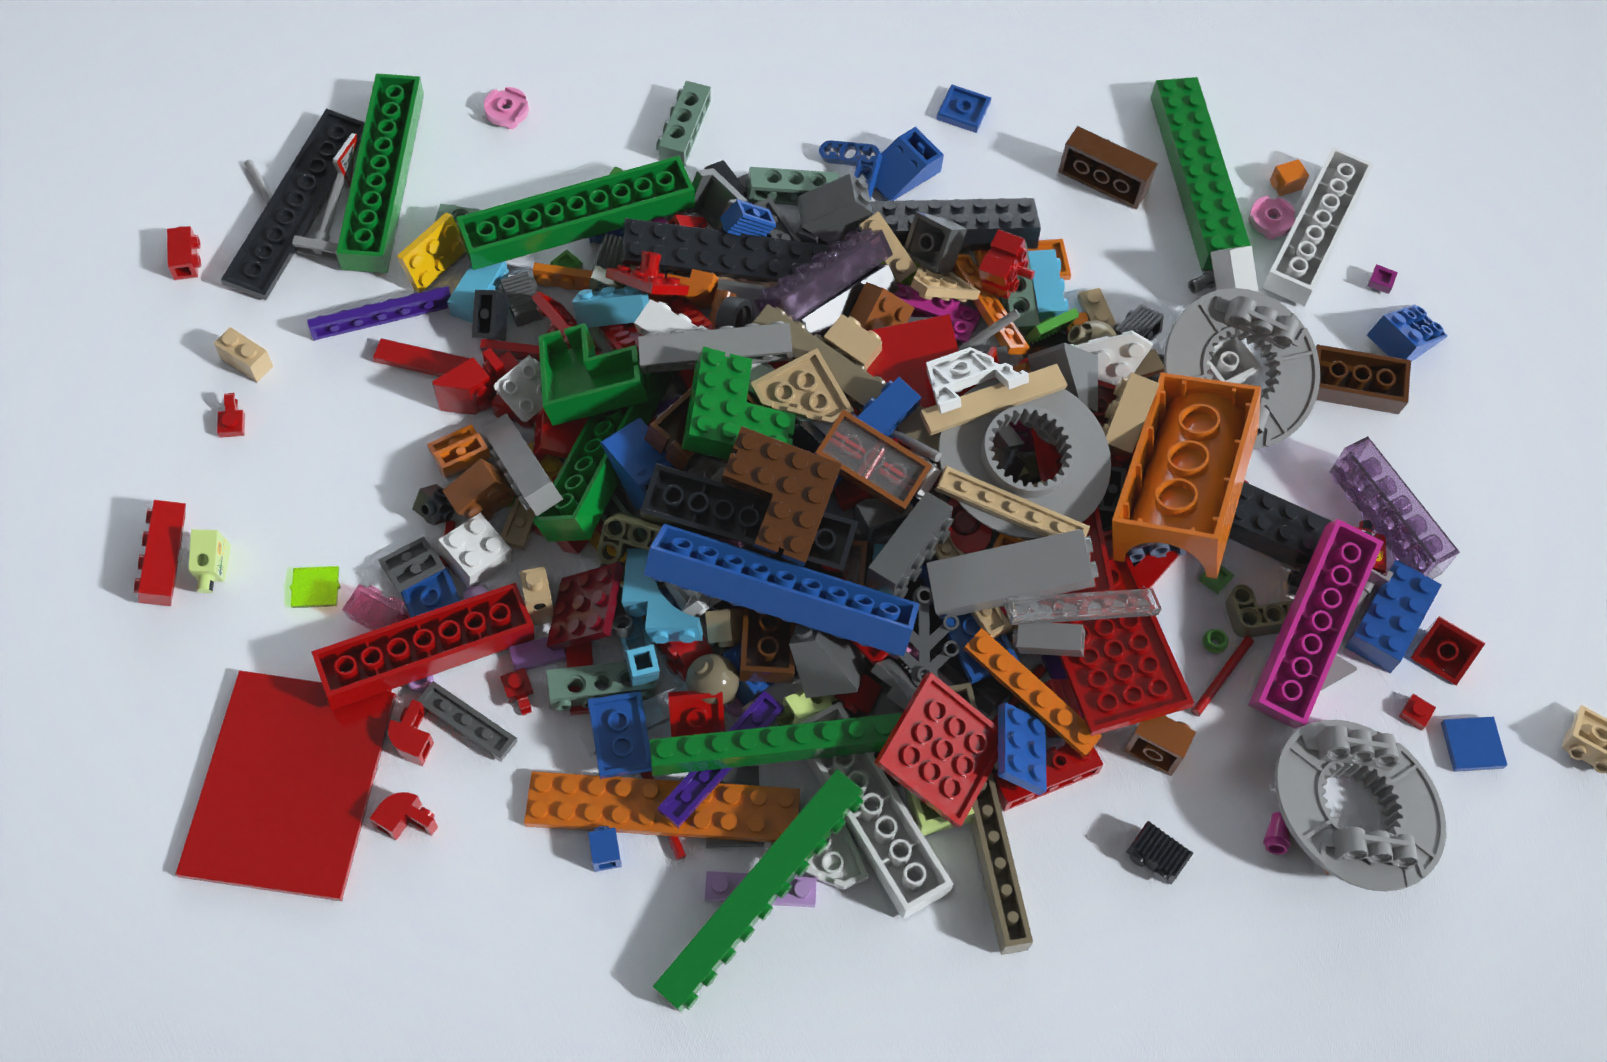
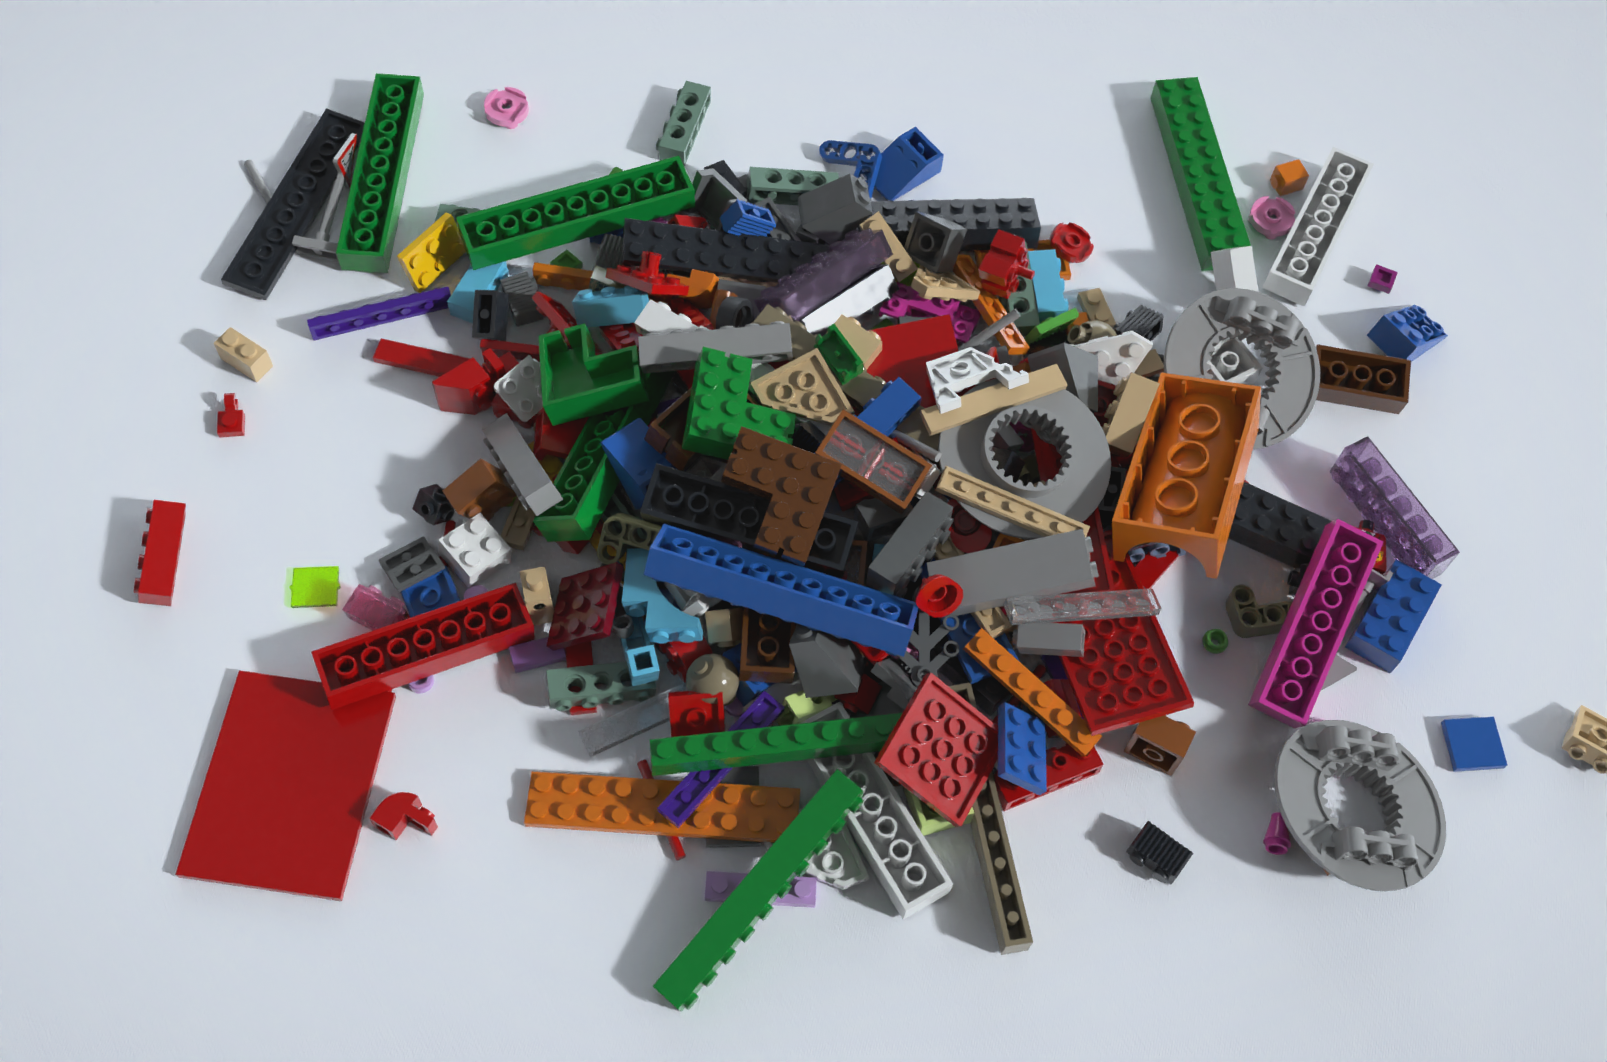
red brick [167,226,201,280] -> none
yellowish green torso [188,529,231,593] -> none
red brick [388,699,434,767] -> none
dark grey plate [416,681,518,762] -> none
orange brick [427,424,491,479] -> none
red plate [500,667,534,716] -> none
blue plate [588,691,652,779] -> none
blue brick [588,826,622,872] -> none
dark orange brick [848,282,915,331] -> none
blue tile [936,84,992,133] -> none
reddish brown brick [1058,125,1158,210] -> none
dark grey pin [1188,270,1216,294] -> none
red bar [1191,636,1254,717] -> none
bright green tile [1198,565,1235,595] -> none
red plate [1398,693,1436,731] -> none
red slope [1411,616,1486,686] -> none
none -> green hinge [814,323,863,386]
none -> red piece [915,574,963,618]
none -> red tile [1049,222,1094,263]

